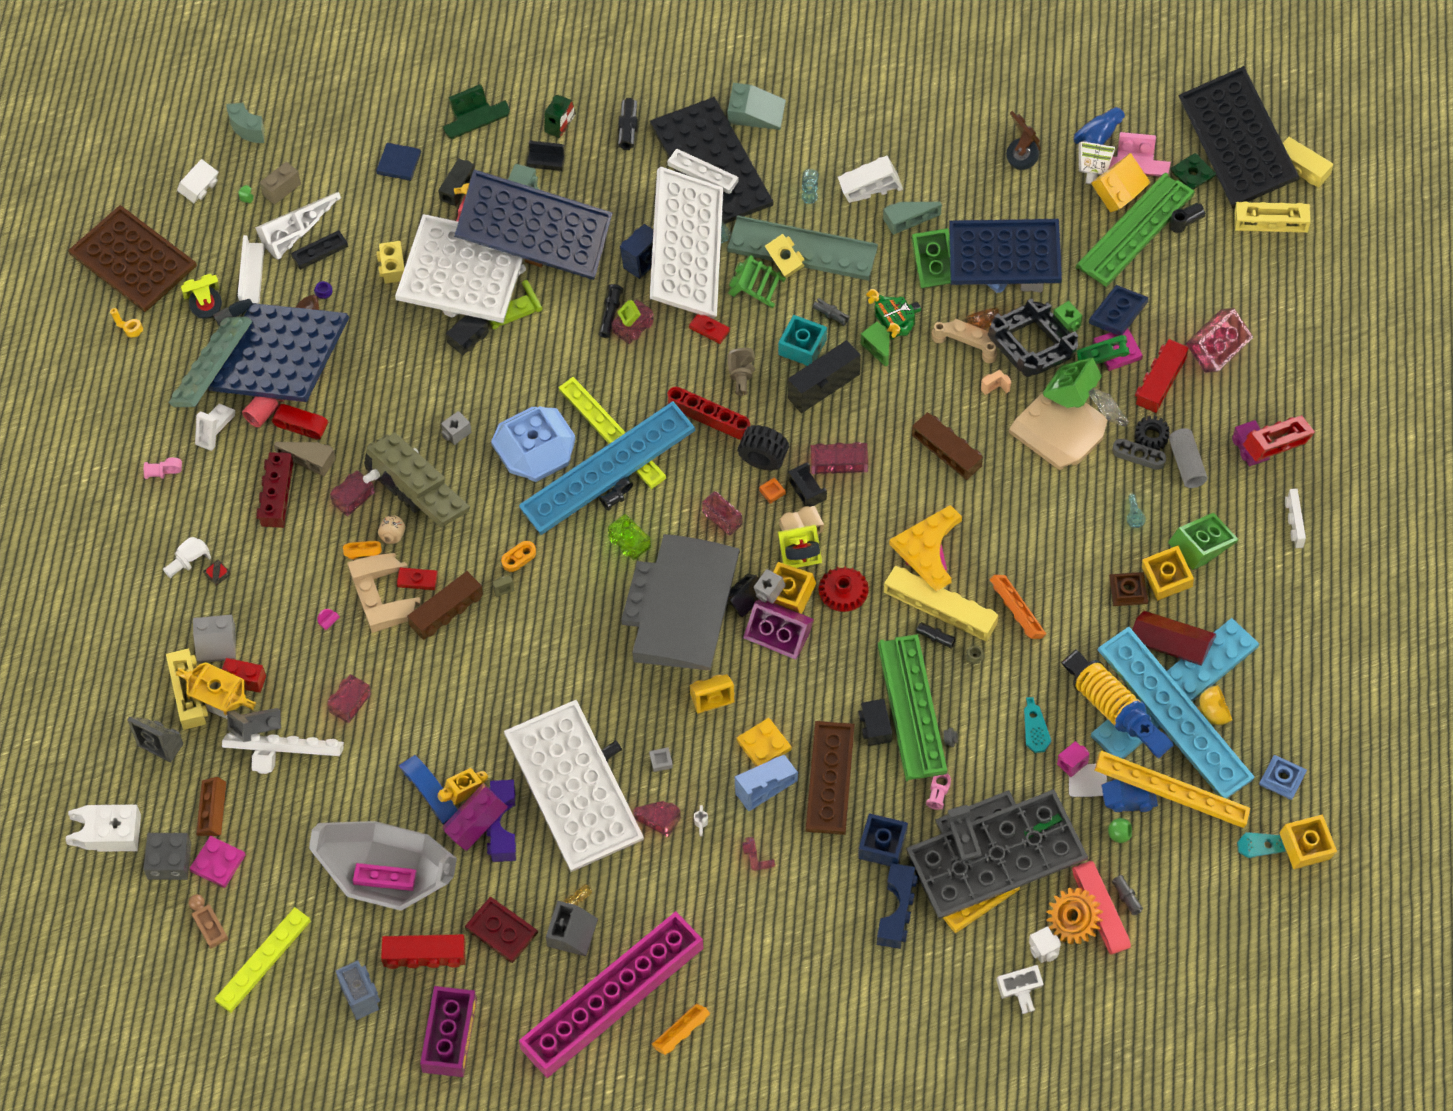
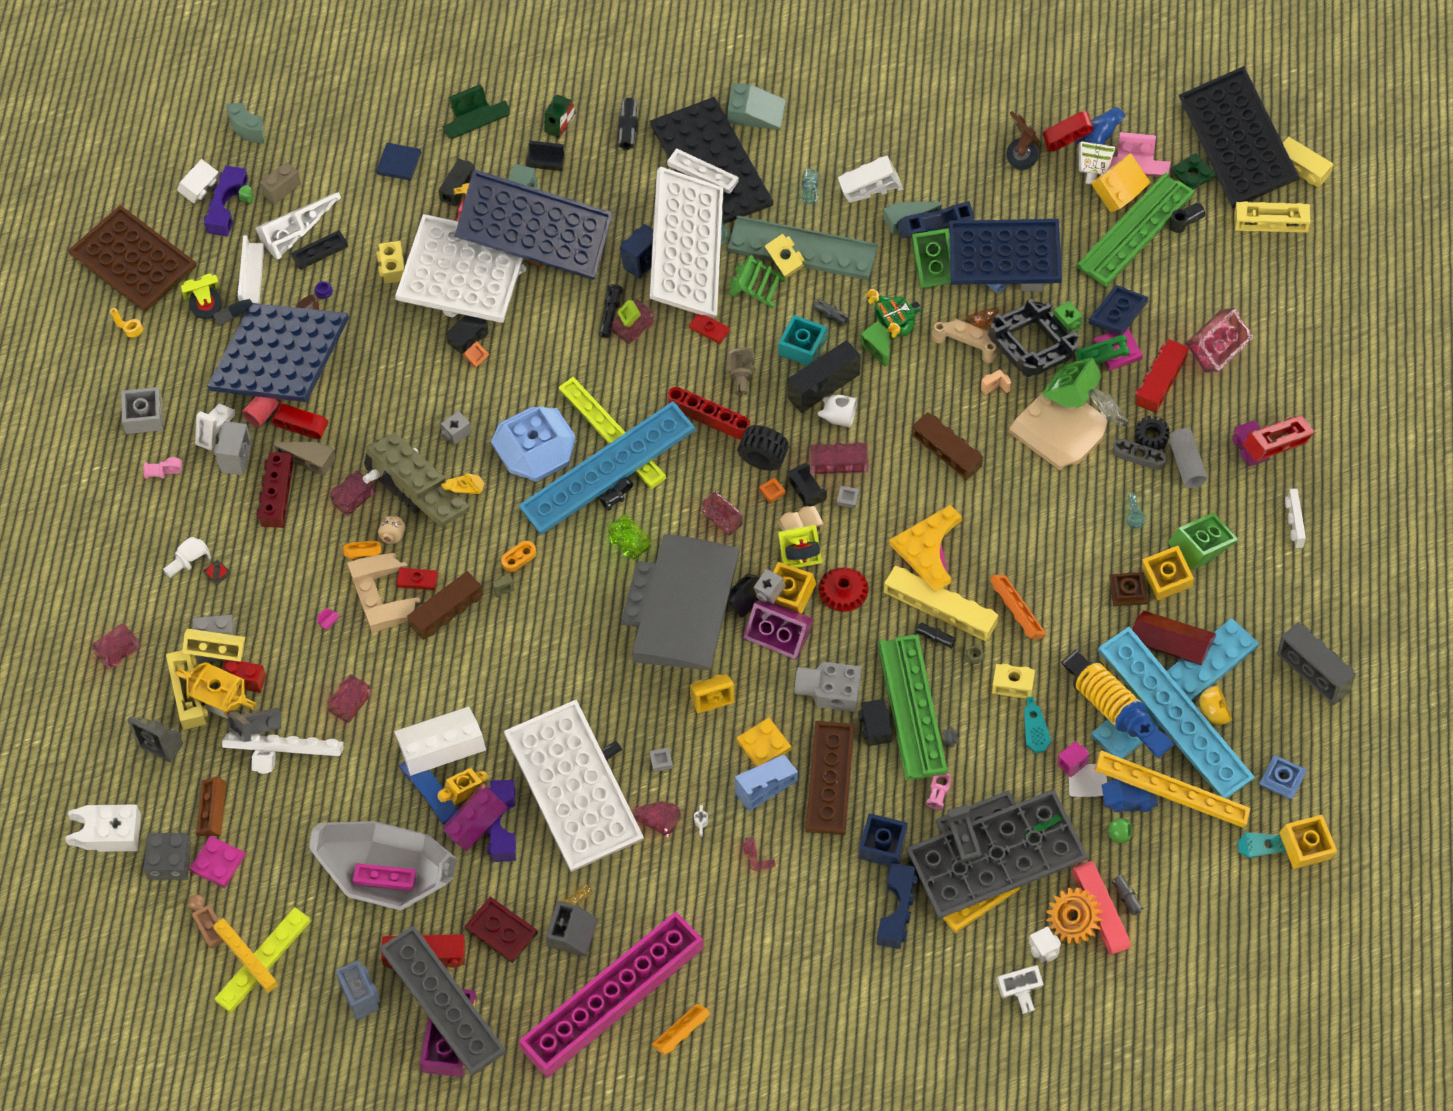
sand green plate [168,317,252,407] -> none
lime plate [488,280,543,329] -> none
none -> clear pink brick [91,623,140,669]
none -> light grey brick [121,387,163,434]
none -> light yellow brick [182,629,245,662]
none -> dark purple arch [203,165,248,237]
none -> yellow piece [213,918,278,993]
none -> light grey brick [214,421,252,475]
none -> dark grey plate [379,925,507,1076]
none -> white slope [394,707,486,776]
none -> yellow piece [441,473,485,494]
none -> orange plate [462,341,489,367]
none -> light grey brick [795,662,861,712]
none -> white piece [818,394,857,428]
none -> light grey plate [837,486,859,509]
none -> dark blue arch [897,201,975,239]
none -> light yellow brick [992,664,1035,699]
none -> red beam [1042,111,1093,152]
none -> dark grey brick [1277,622,1356,705]

